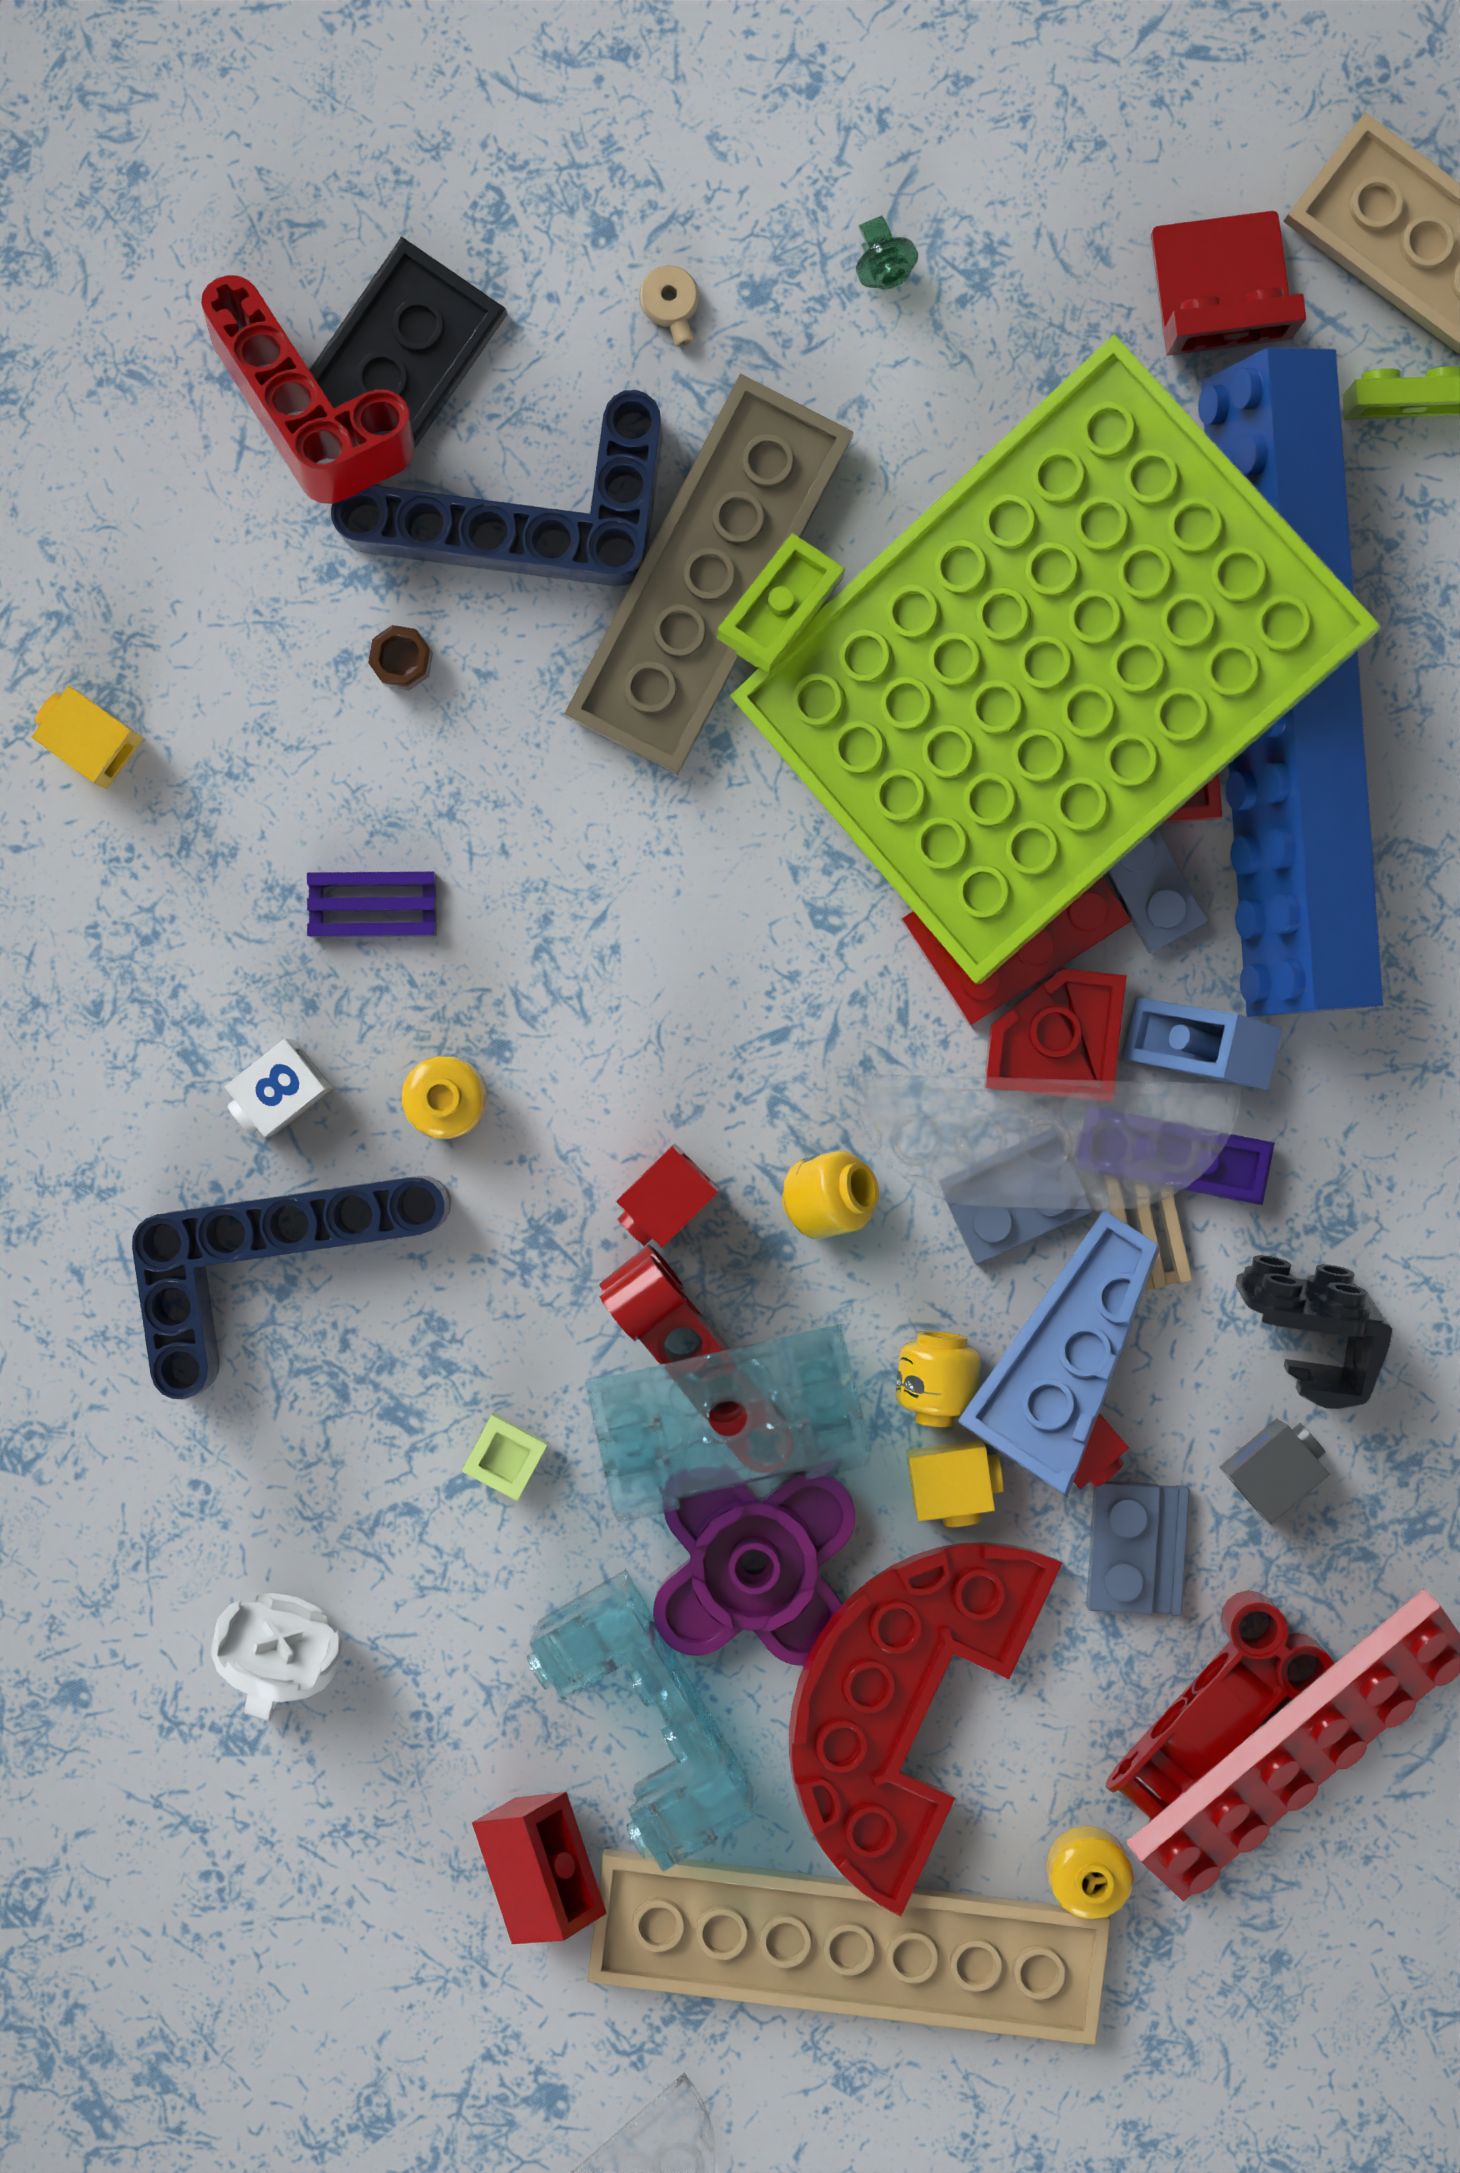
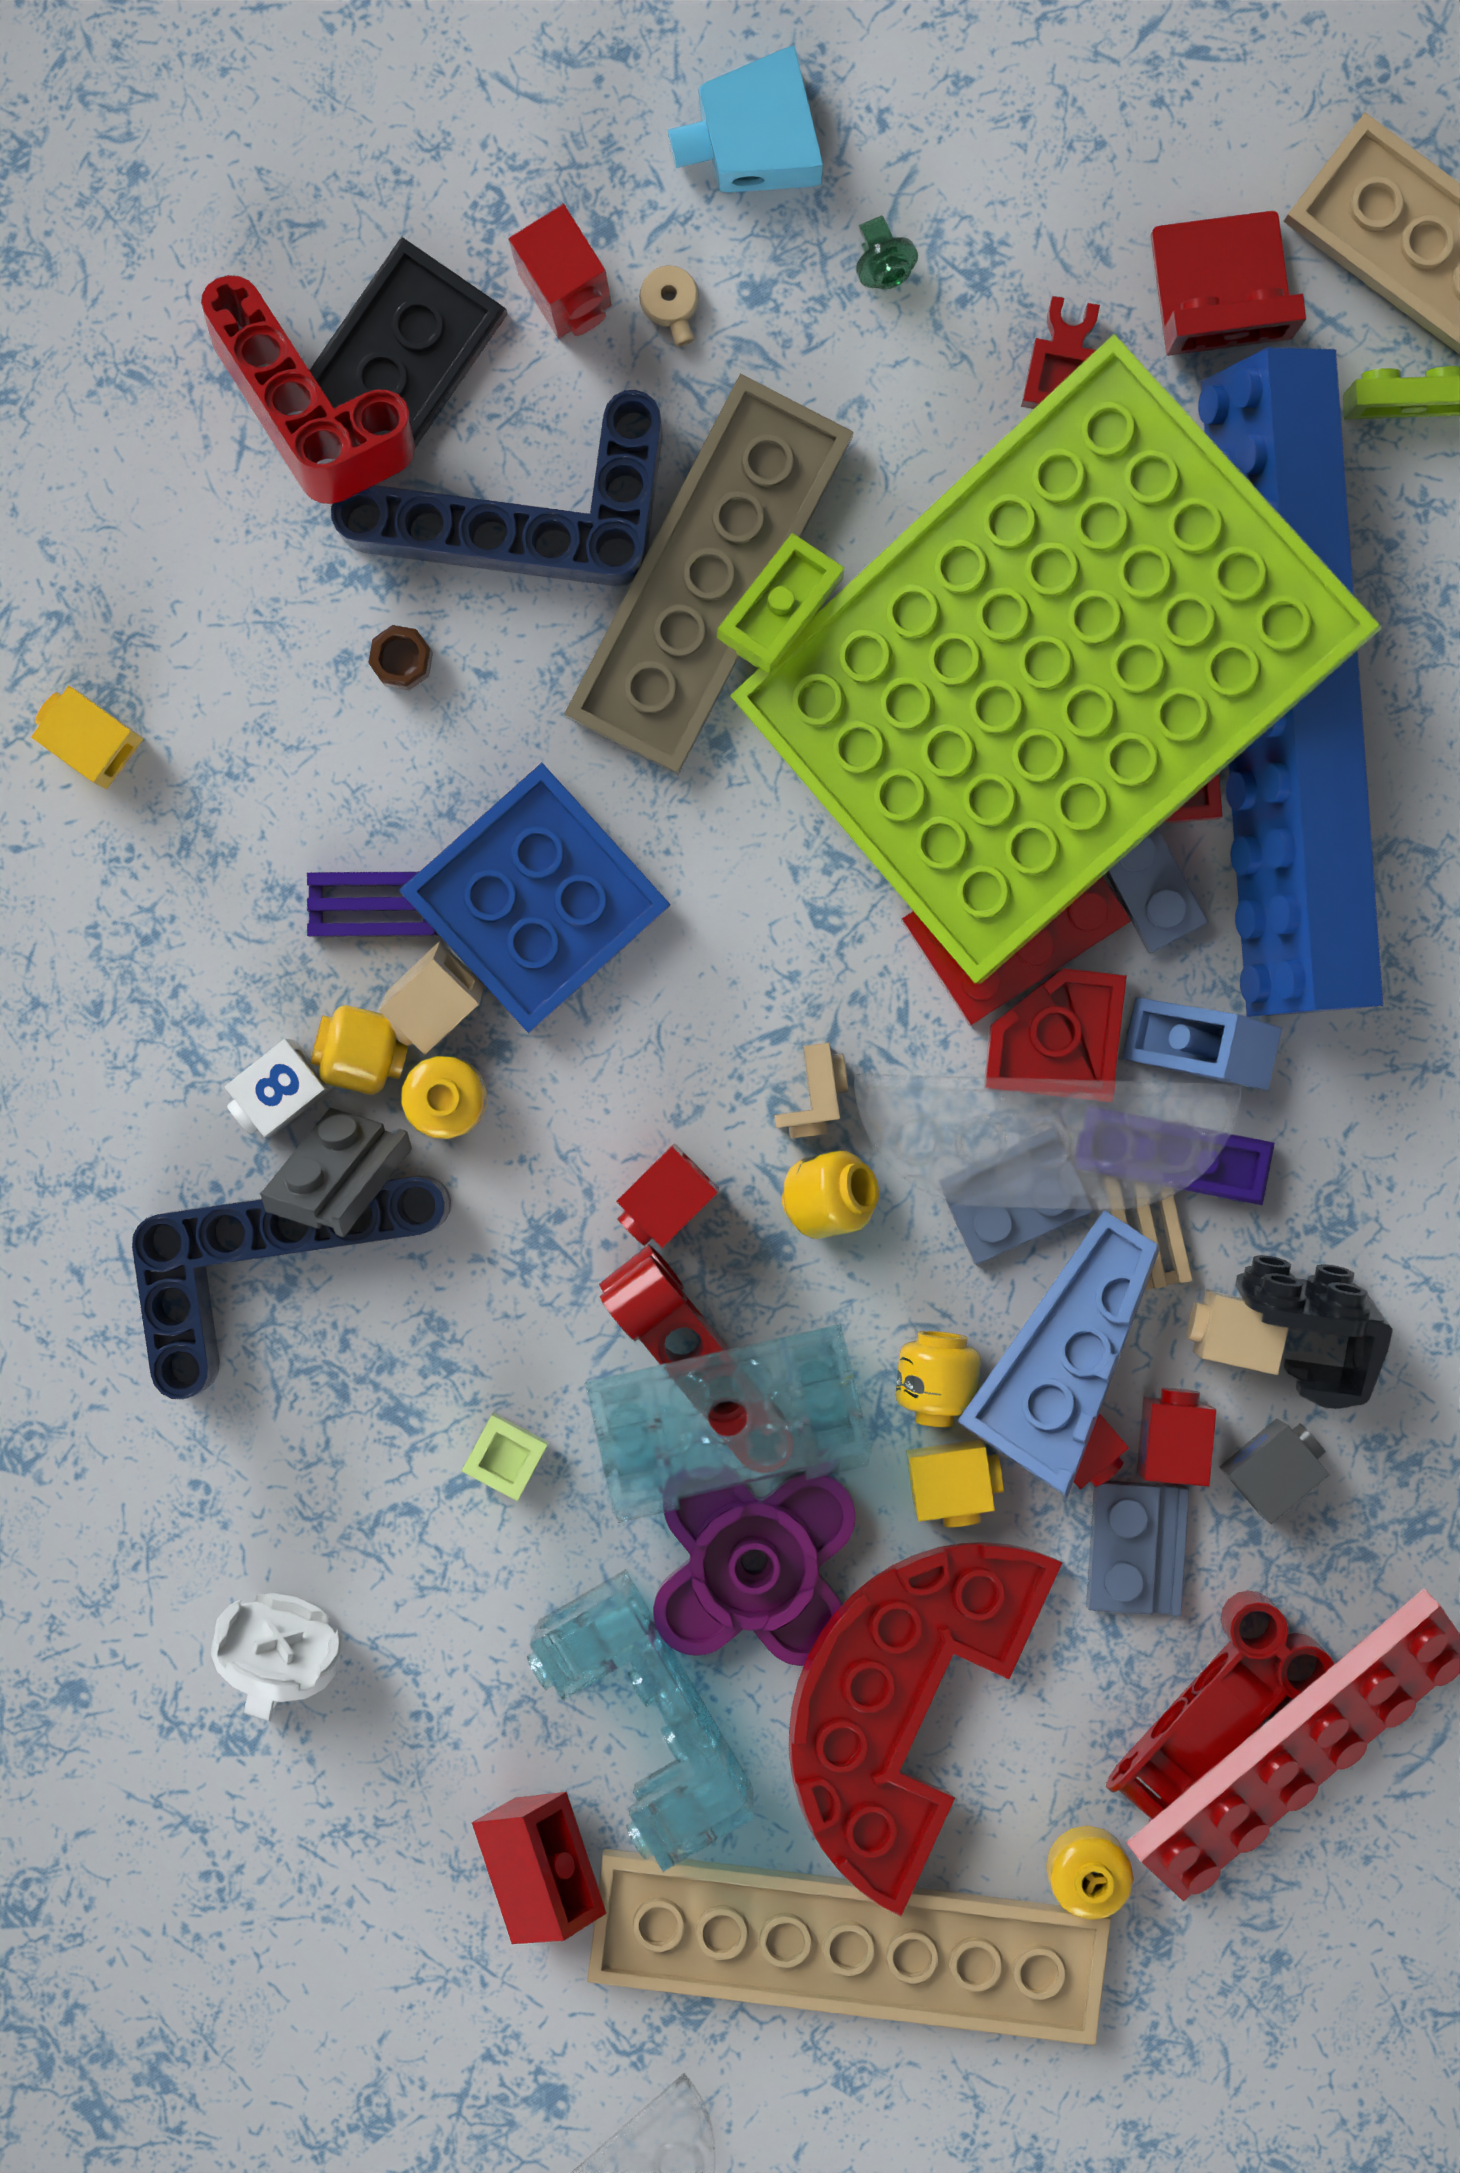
none -> dark grey plate [260,1107,412,1237]
none -> yellow head [310,1005,408,1095]
none -> tan brick [379,941,485,1055]
none -> blue plate [399,762,671,1034]
none -> red brick [508,203,612,339]
none -> medium azure torso [667,46,823,193]
none -> tan bracket [774,1043,848,1139]
none -> red plate [1021,296,1100,409]
none -> red brick [1137,1388,1217,1487]
none -> tan brick [1186,1290,1289,1375]

